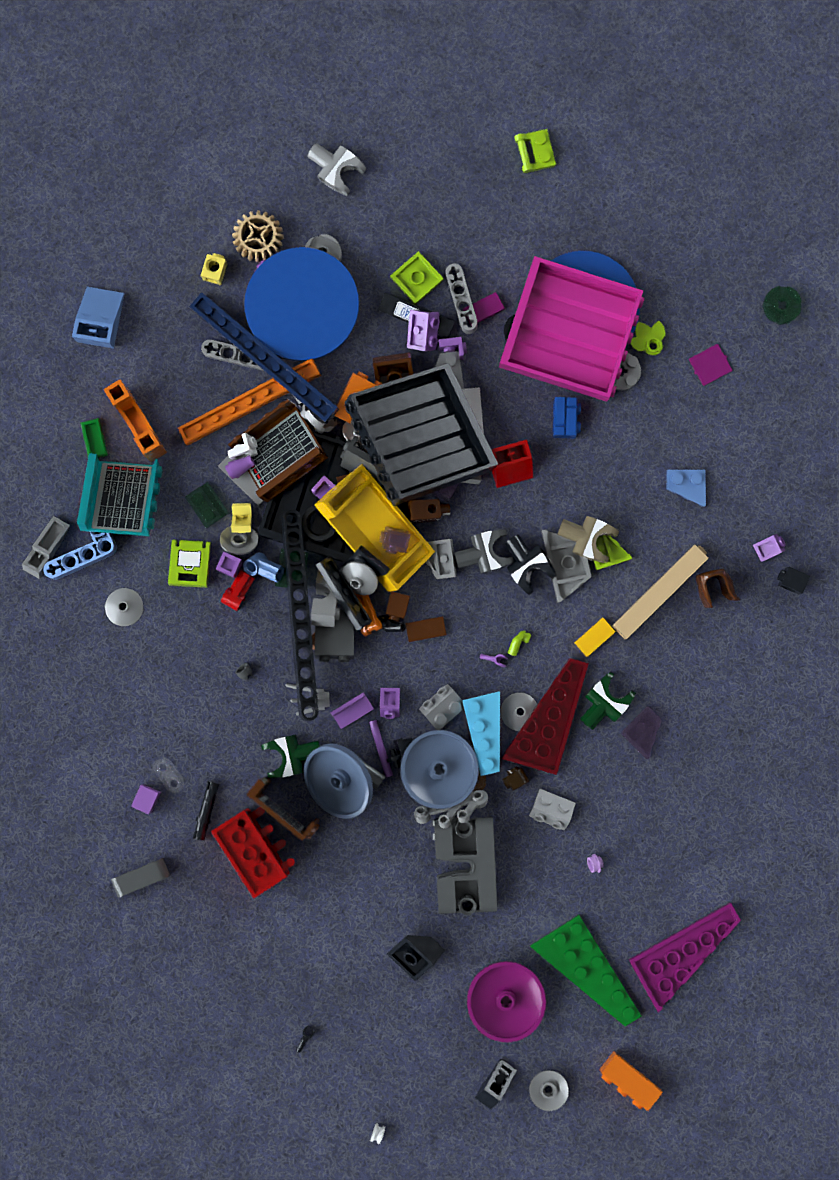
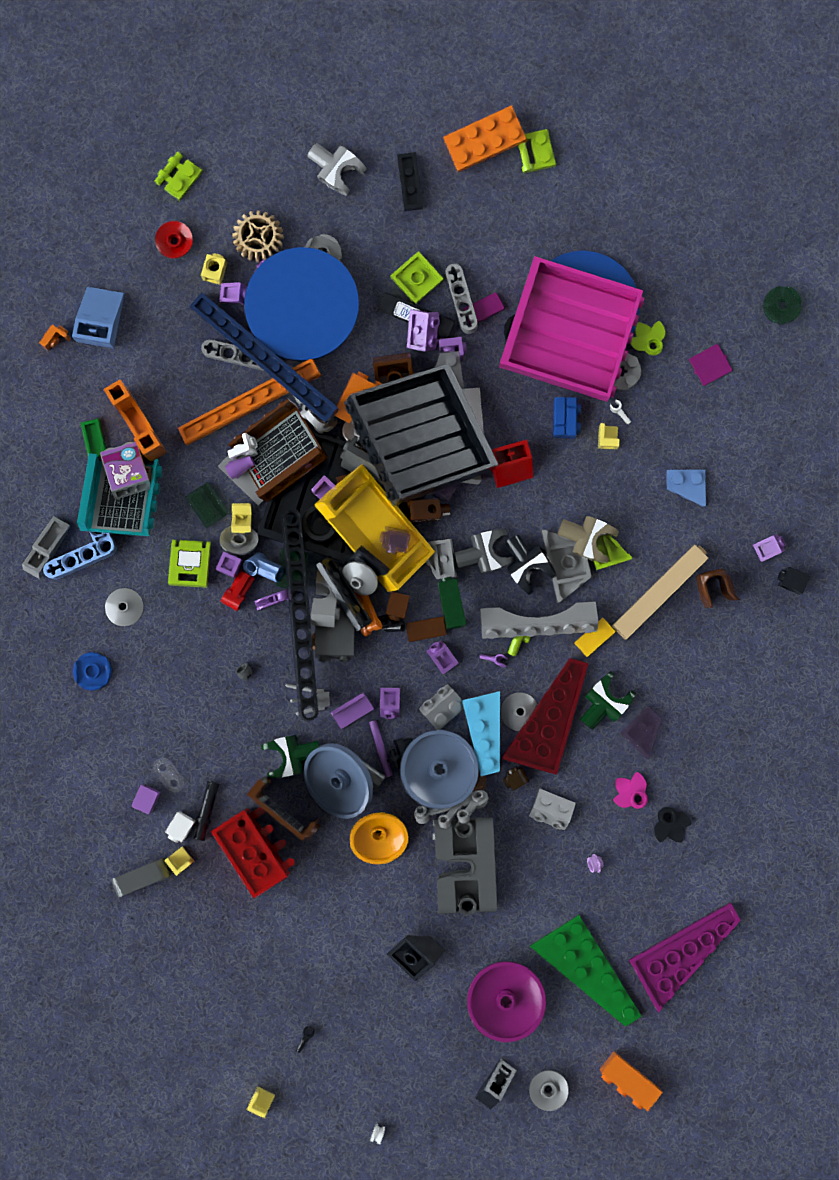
none -> orange bracket [39,324,71,351]
none -> blue tile [73,652,112,691]
none -> brick [100,442,151,500]
none -> lime plate [154,152,203,201]
none -> red dish [155,221,193,258]
none -> light yellow panel [164,846,194,876]
none -> white brick [165,811,196,843]
none -> medium lavender bracket [220,283,247,305]
none -> light yellow panel [247,1087,275,1118]
none -> medium lavender piece [254,589,288,611]
none -> light orange dish [350,813,408,864]
none -> black plate [397,152,423,211]
none -> medium lavender bracket [426,641,458,674]
none -> dark green window [437,576,467,630]
none -> orange plate [443,105,527,172]
none -> light grey arch [480,602,598,639]
none -> light yellow panel [598,423,619,449]
none -> white hand [610,400,631,425]
none -> dark pink plate [613,772,648,809]
none -> black plate [654,807,692,843]

